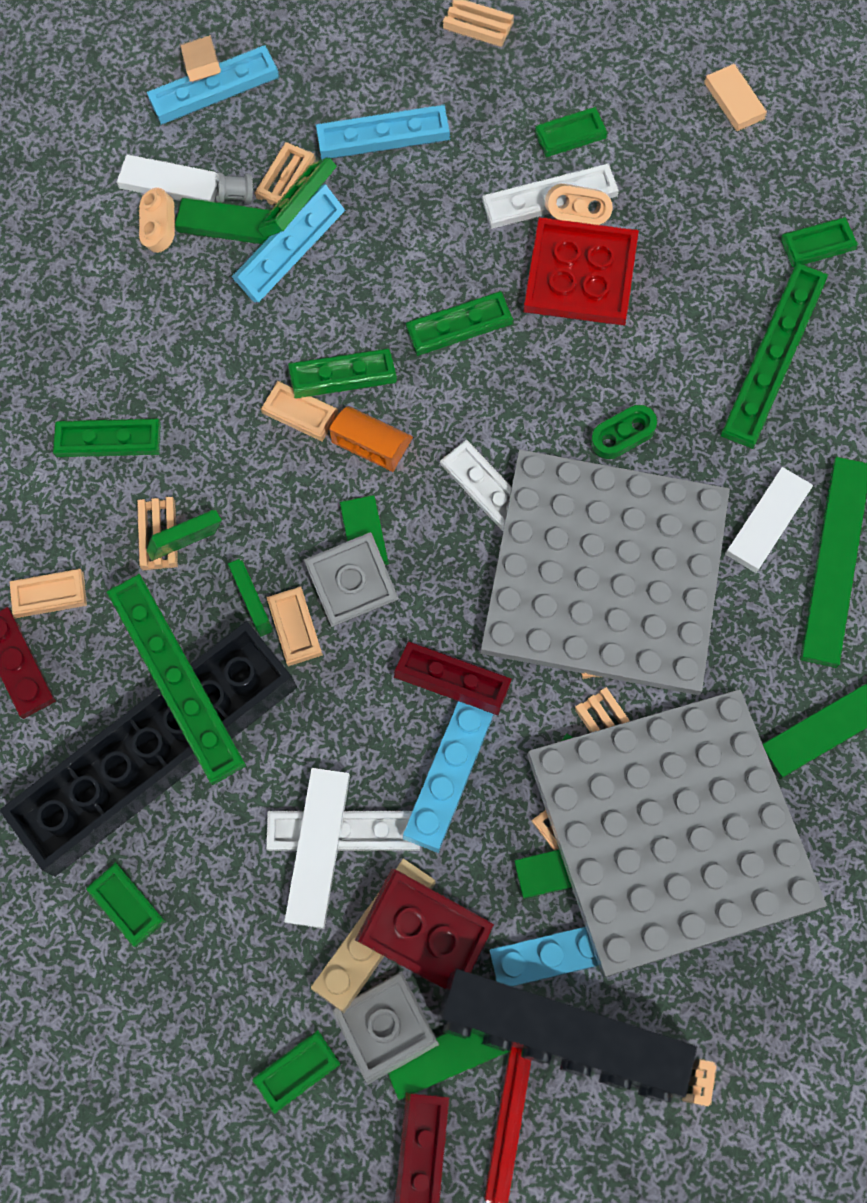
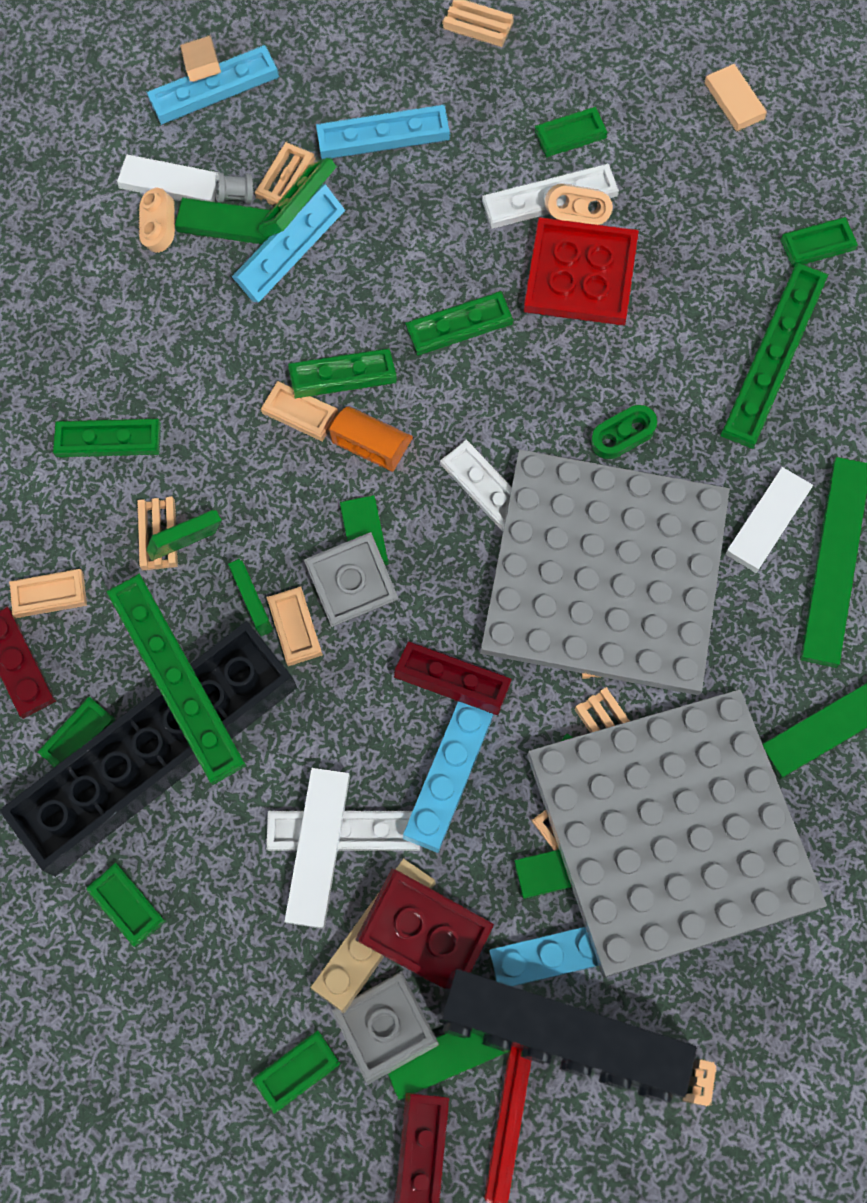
none -> green tile [38,697,116,768]

